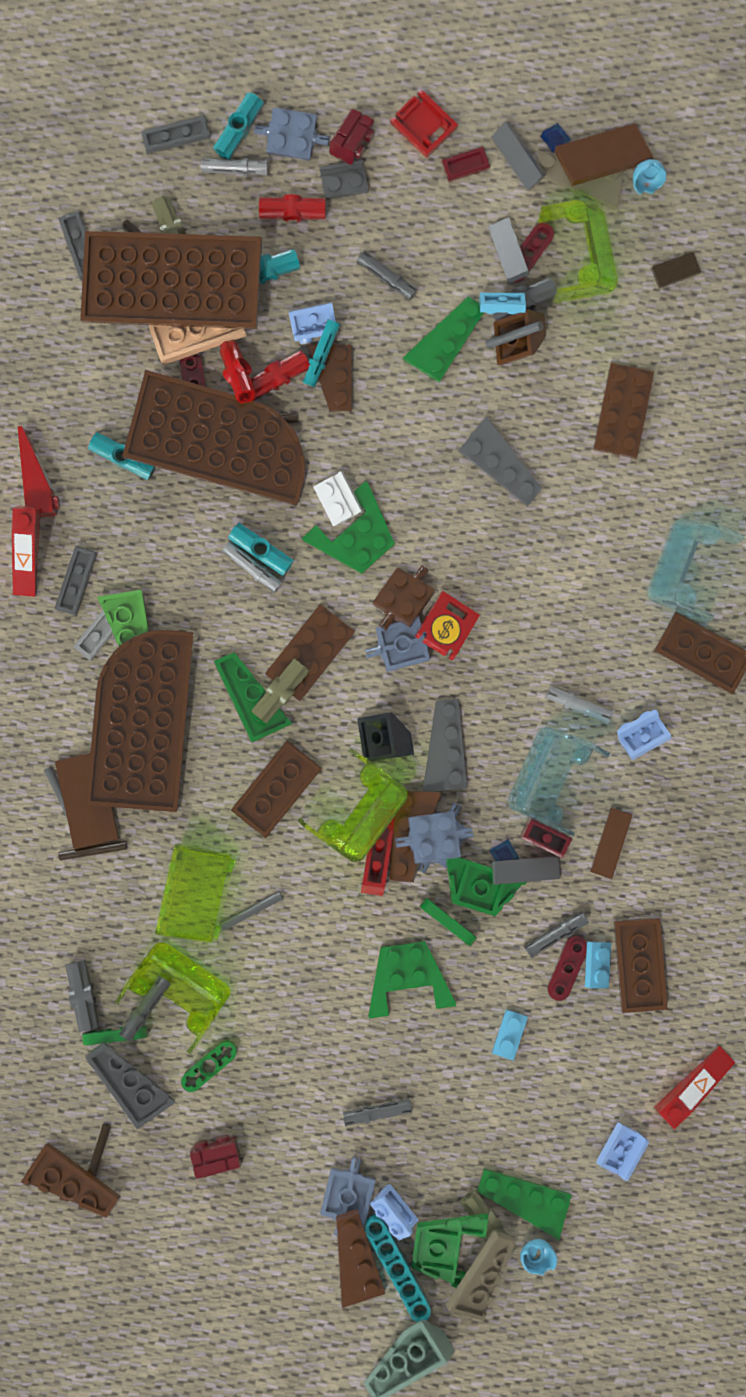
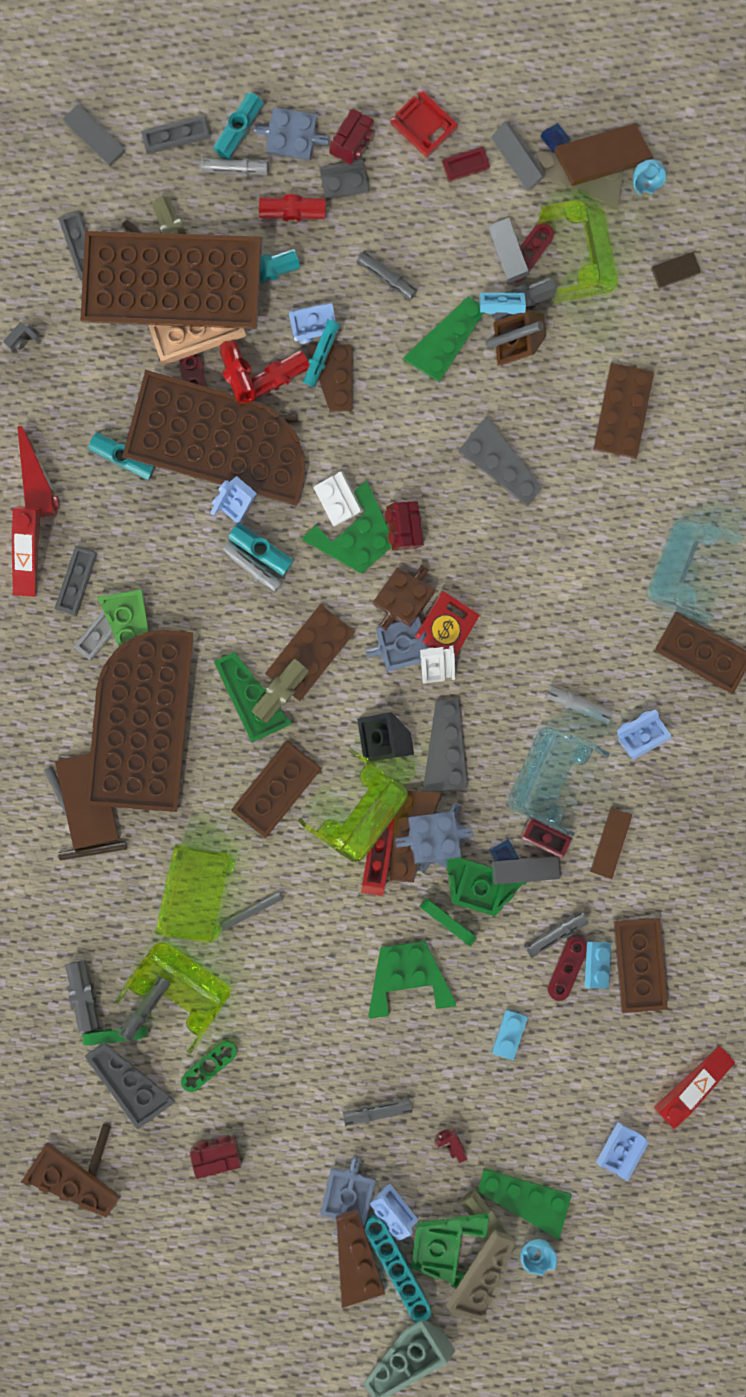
none -> dark grey bracket [3,322,41,352]
none -> dark grey tile [63,104,125,167]
none -> light blue bracket [210,476,257,524]
none -> dark red brick [385,501,424,551]
none -> white plate [420,646,455,684]
none -> dark red bracket [434,1129,468,1164]

